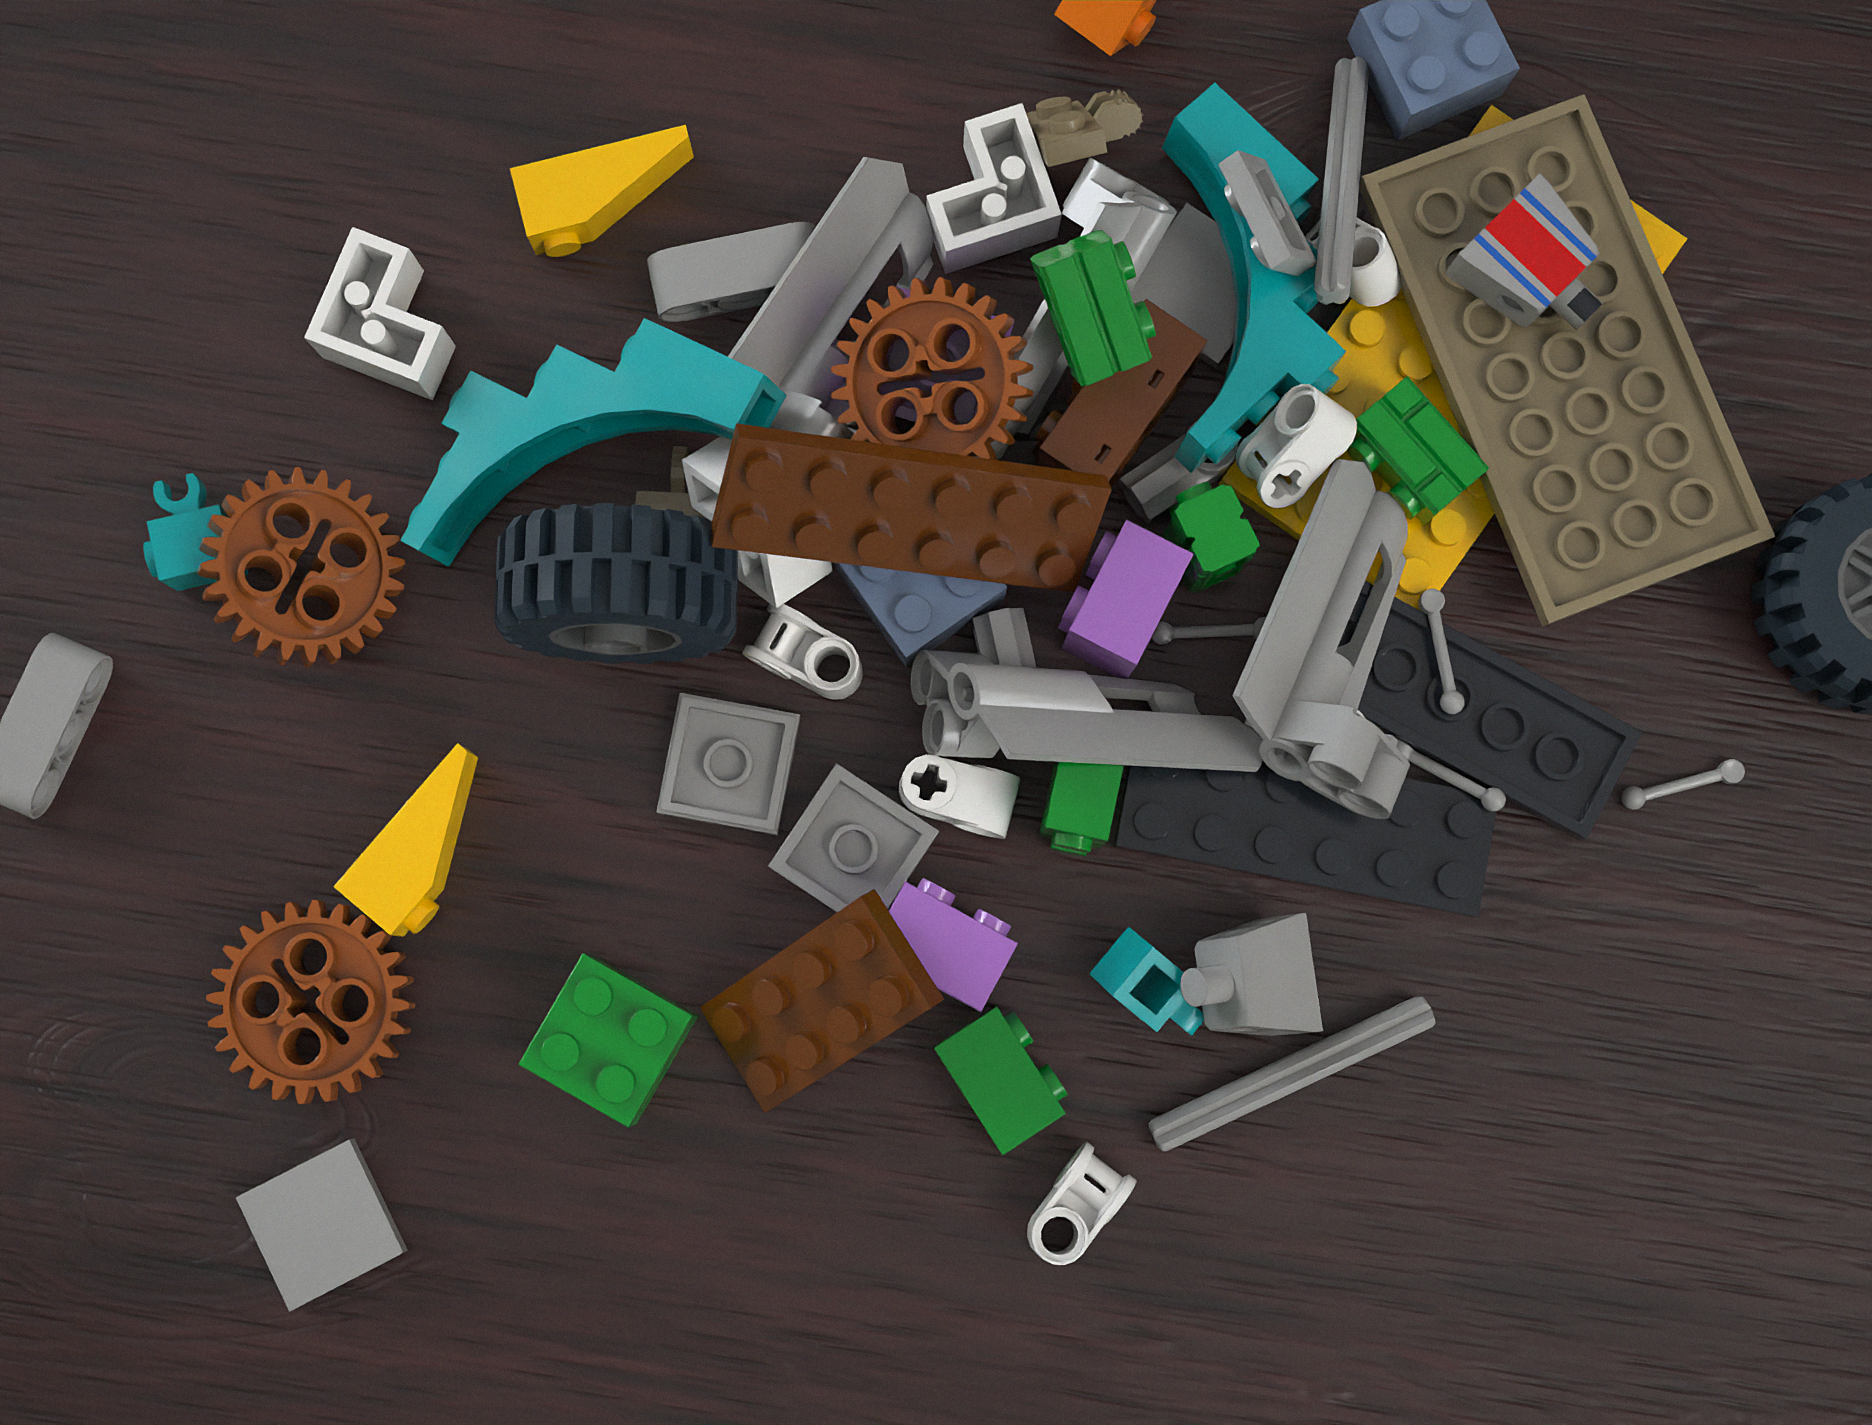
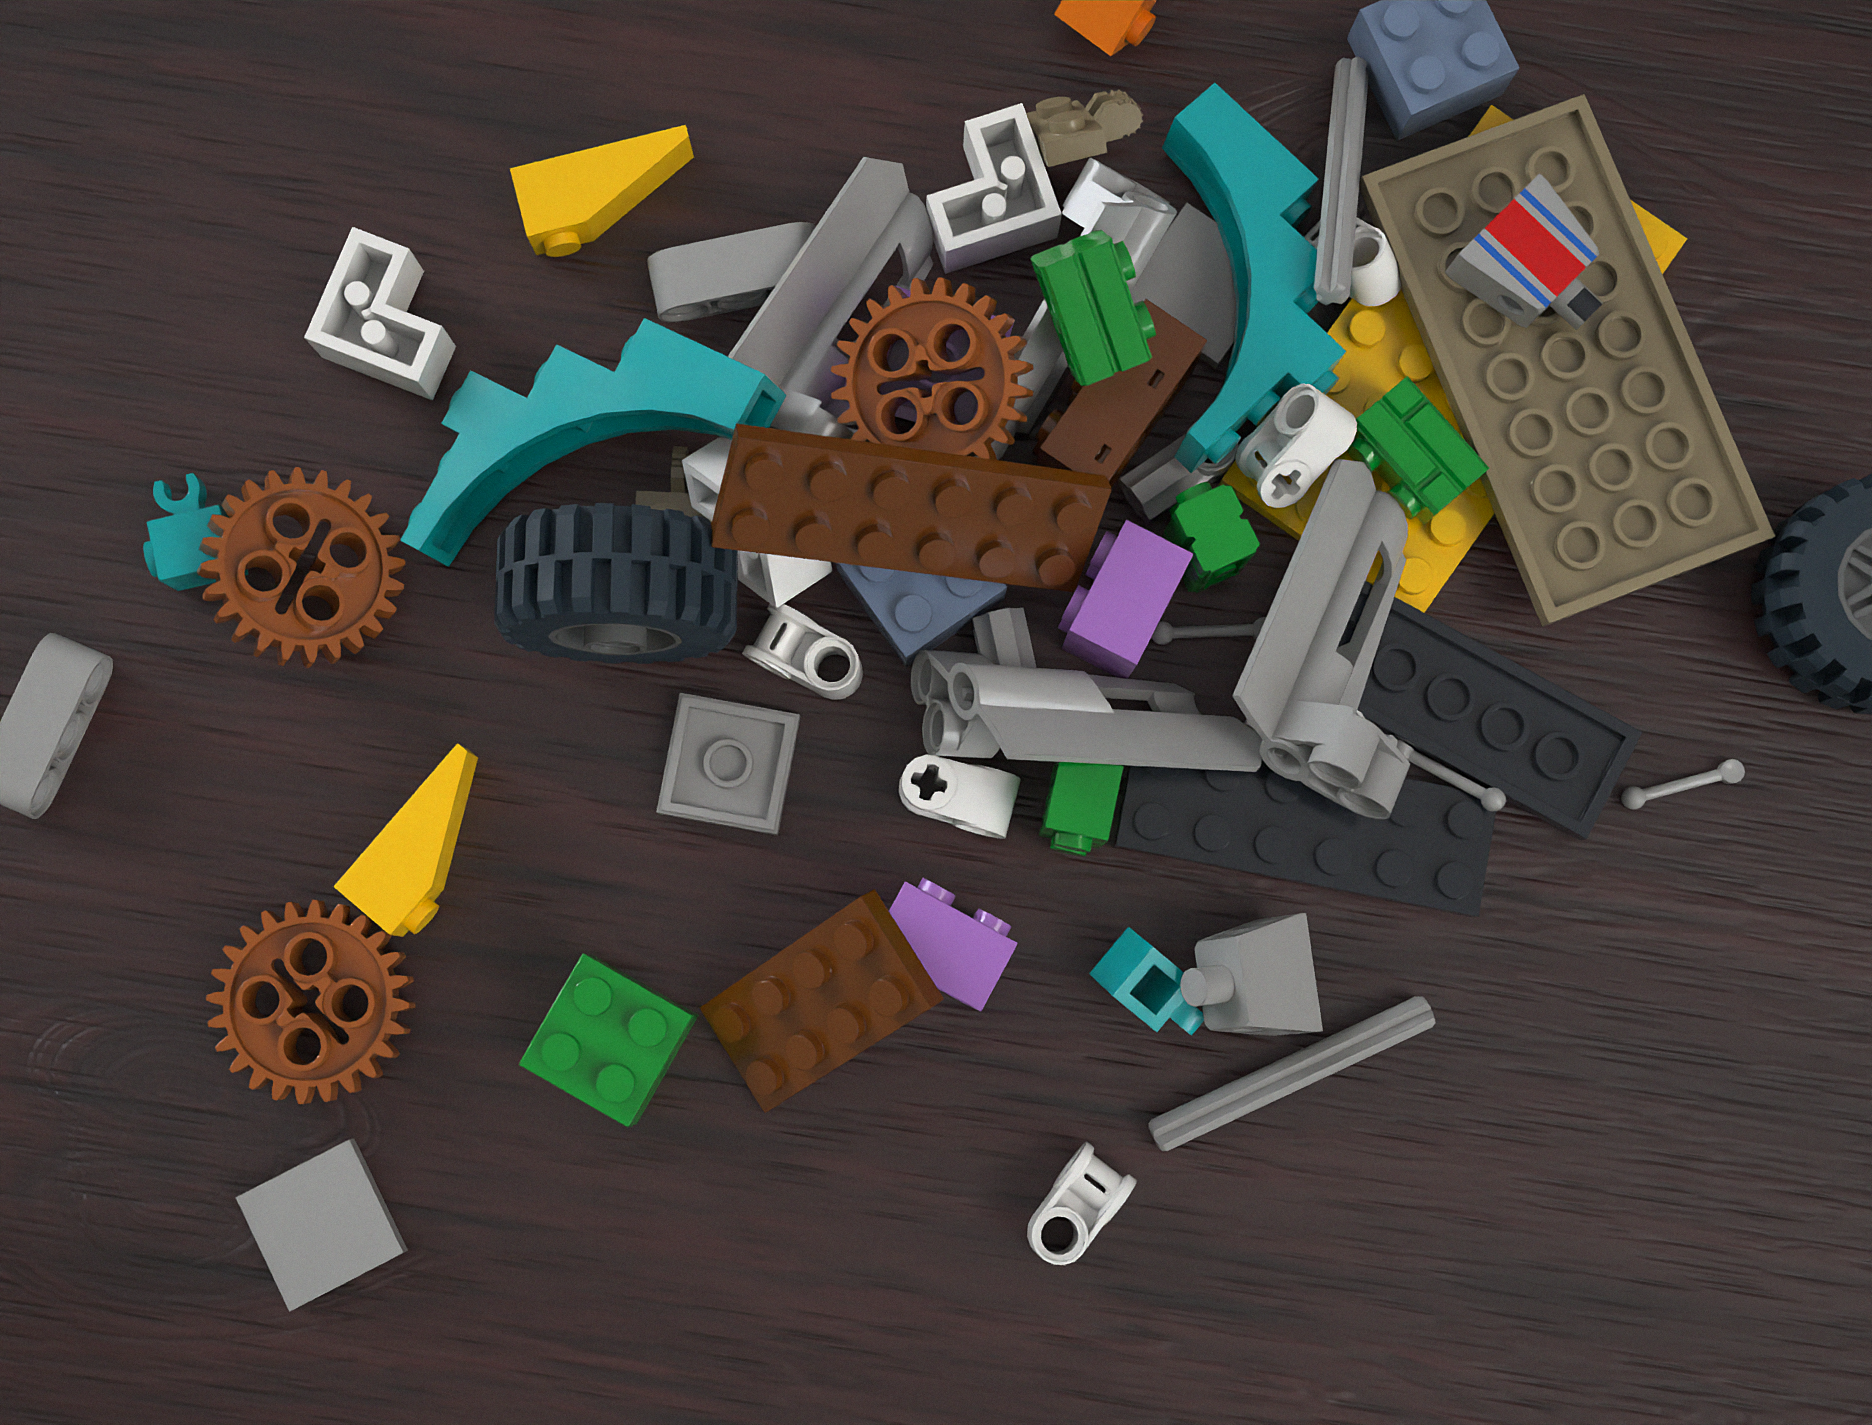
light grey plate [768,763,939,912] -> none
green brick [933,1007,1068,1155] -> none
light grey plate [1218,150,1316,276] -> none
light grey hinge [1418,589,1464,714] -> none

